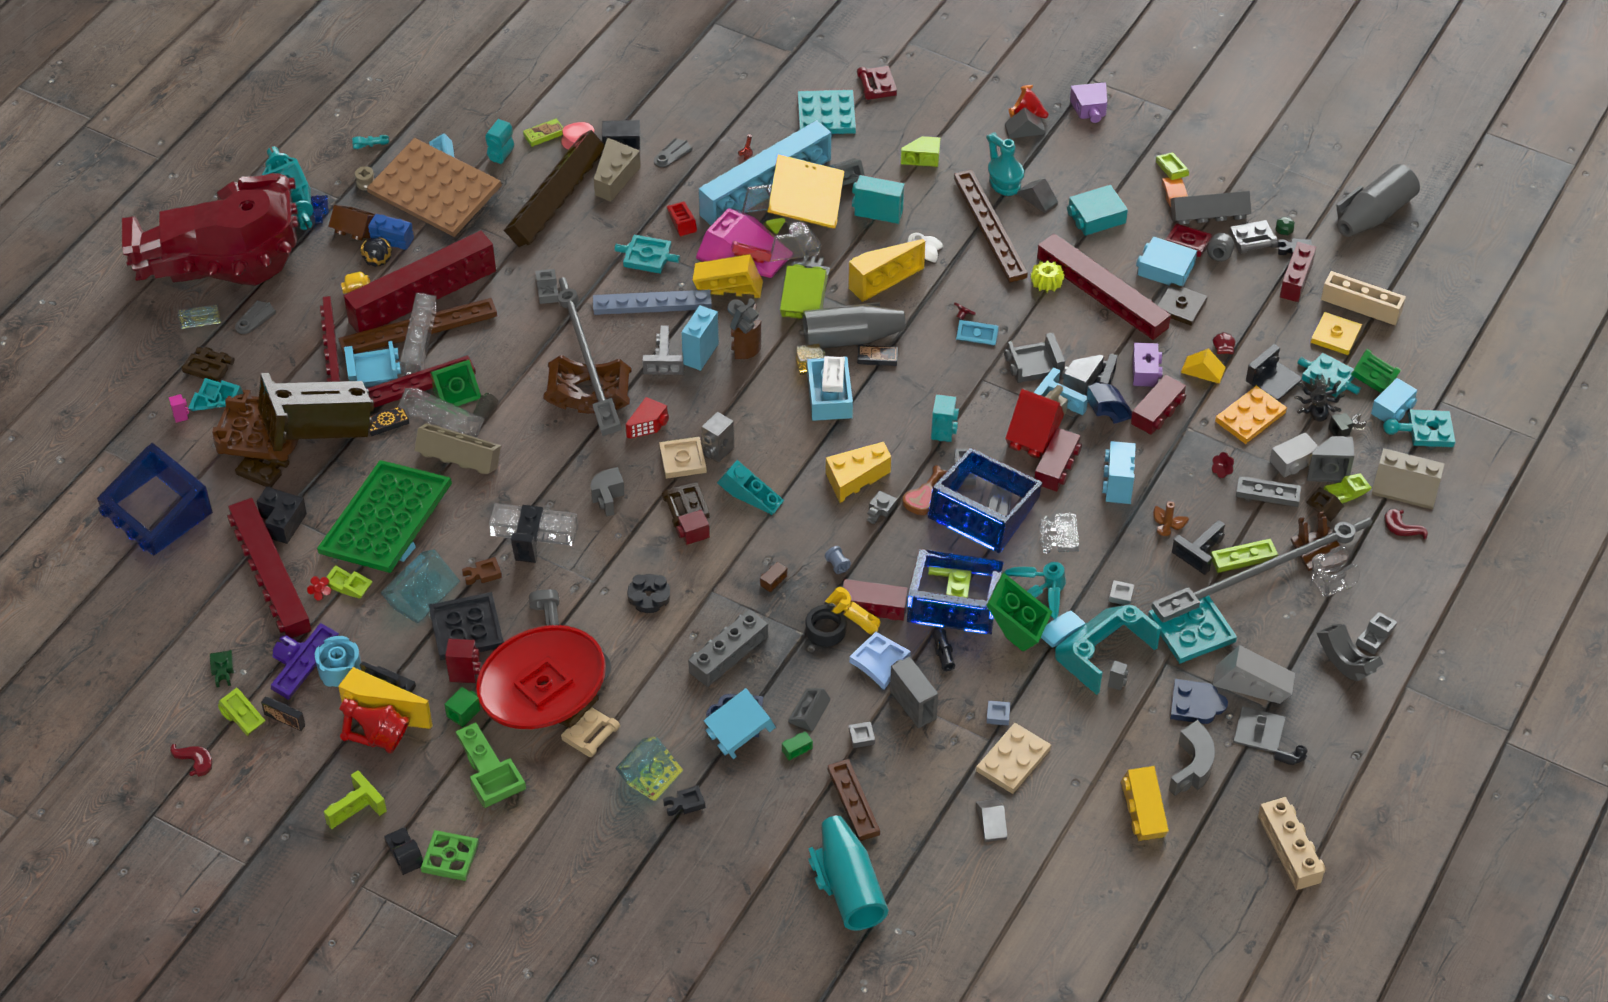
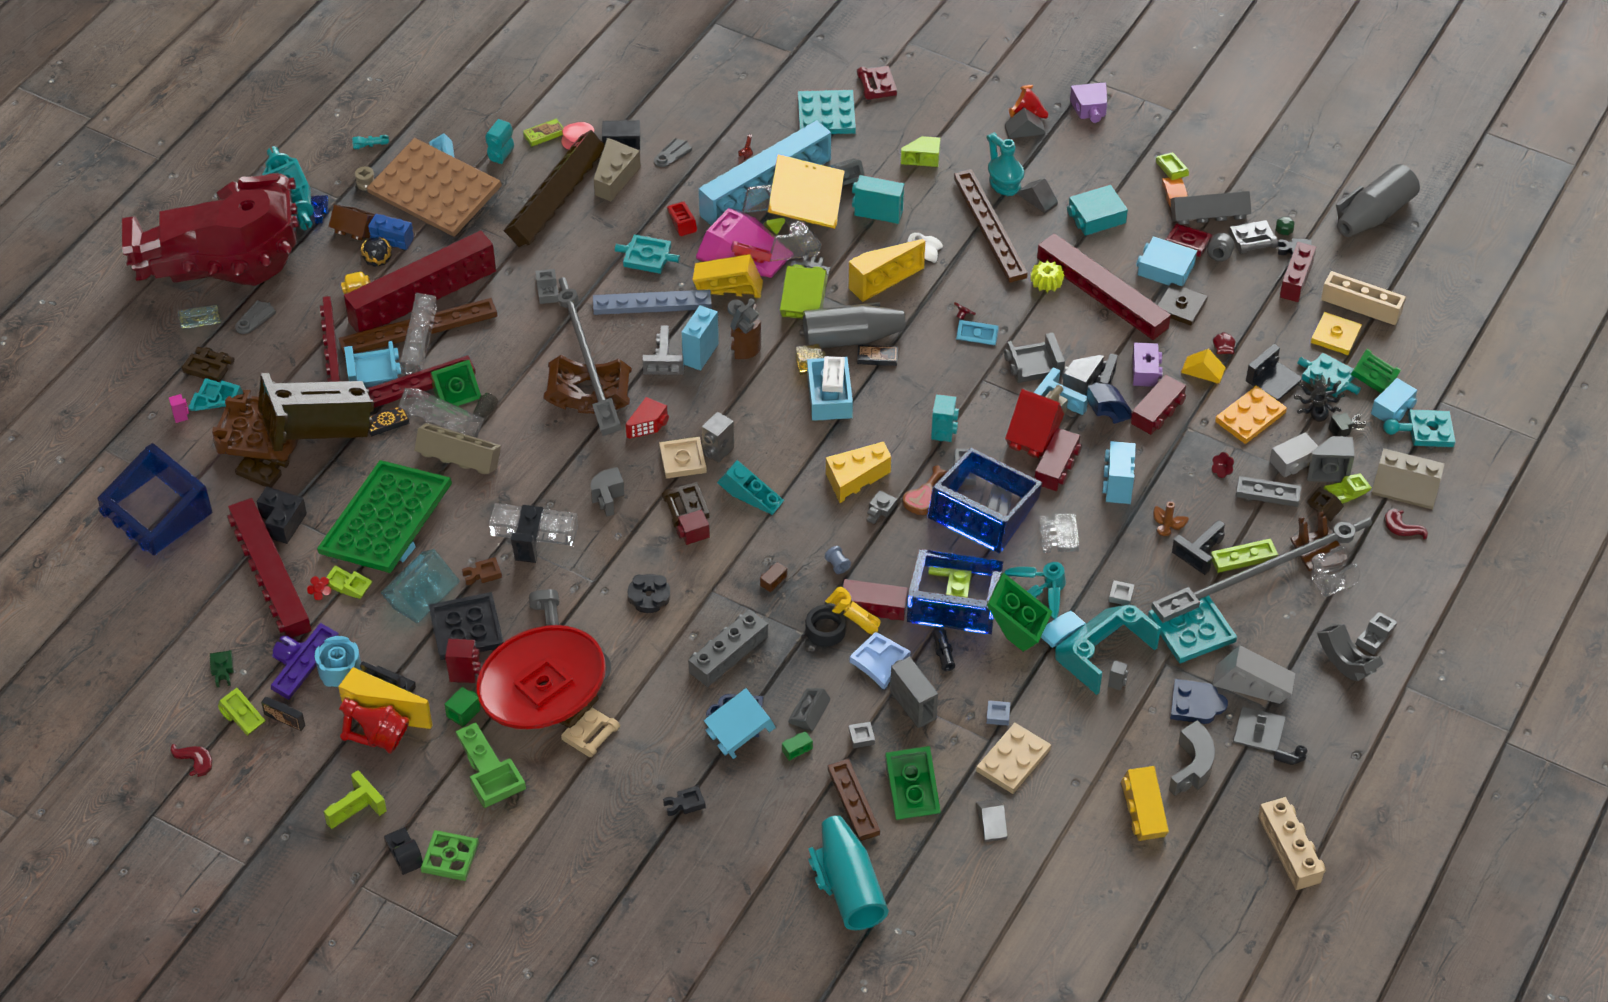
clear light blue slope [615,737,683,801] -> none
none -> green slope [884,746,941,820]

